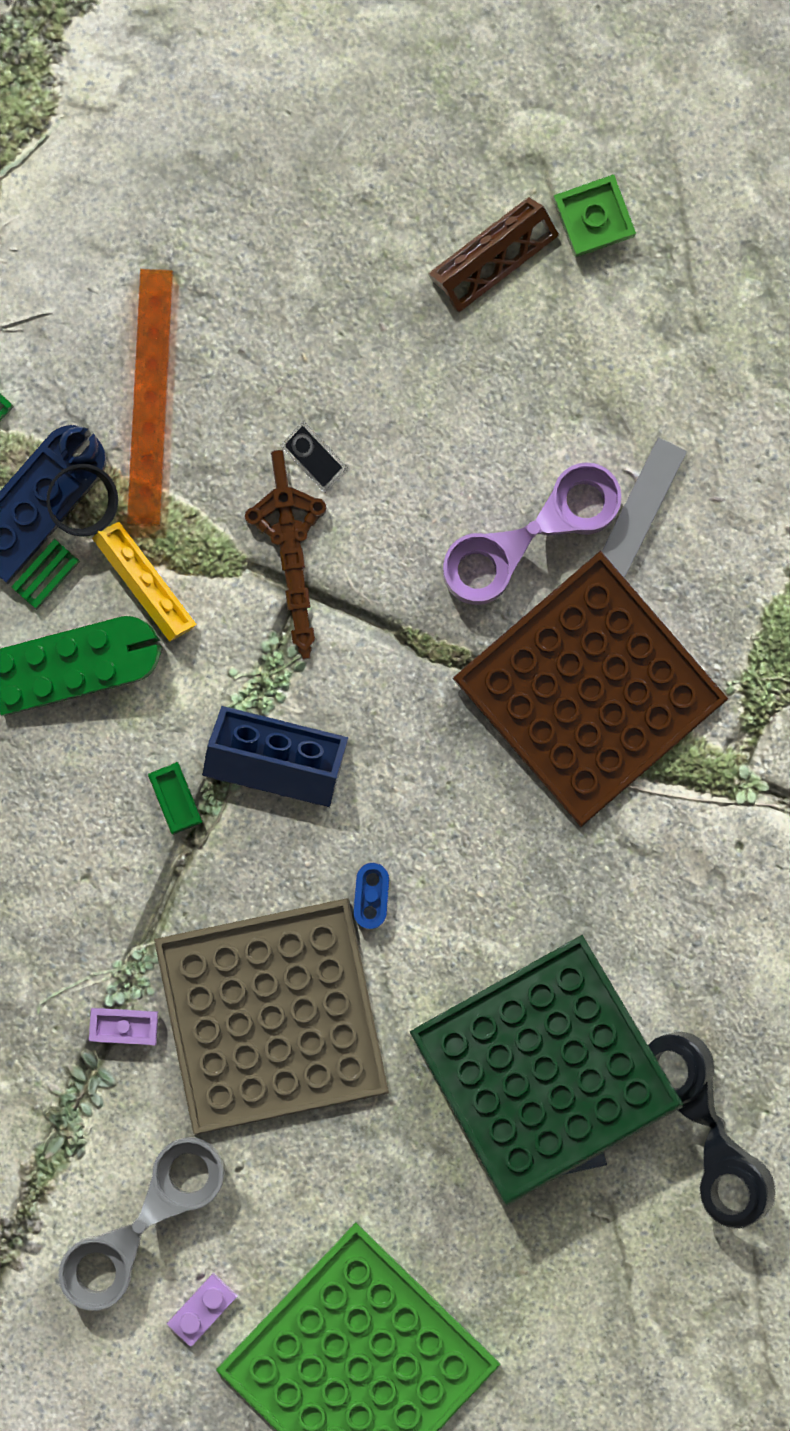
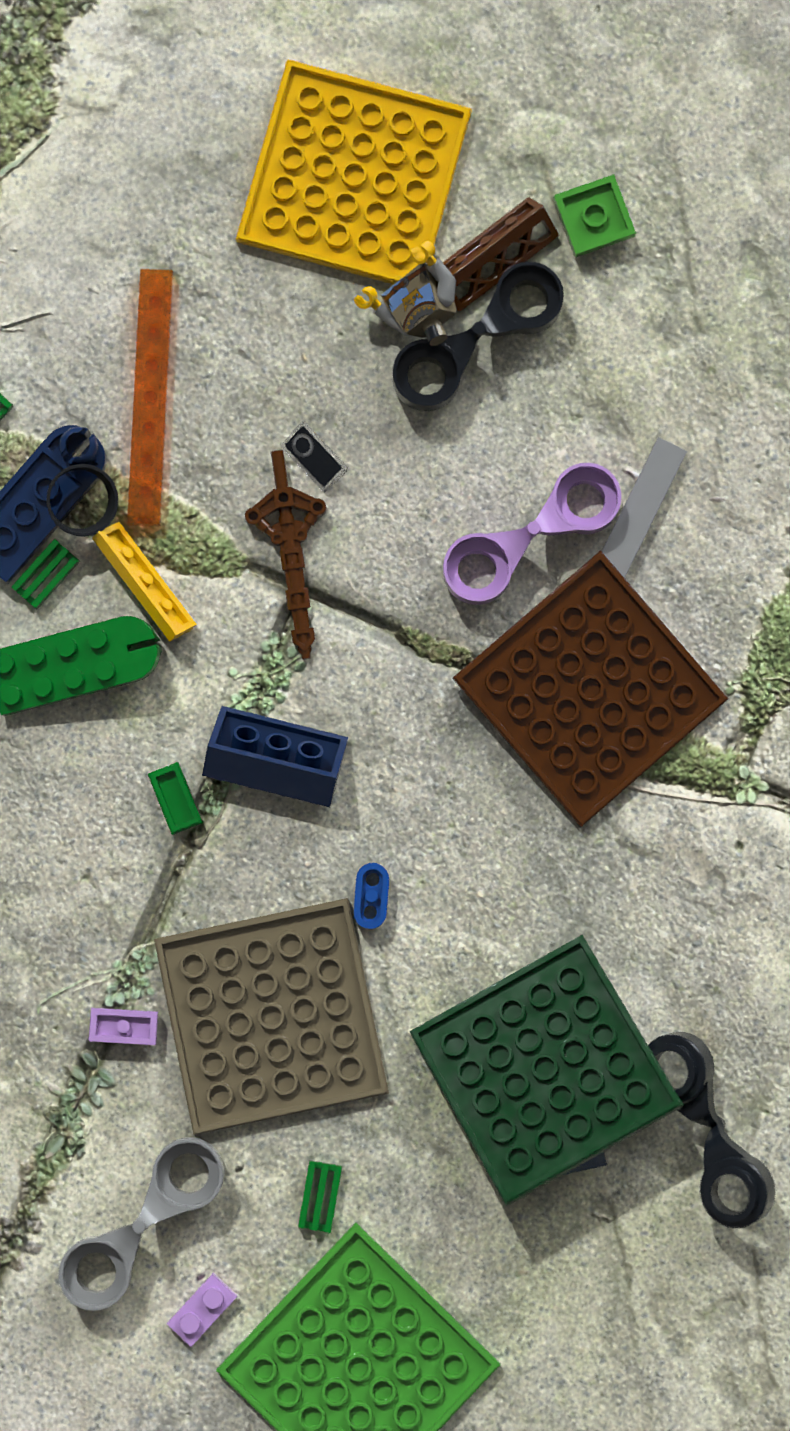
none -> yellow tile [236,59,472,285]
none -> green tile [298,1160,342,1233]
none -> torso [354,241,456,346]
none -> black piece [392,262,564,411]

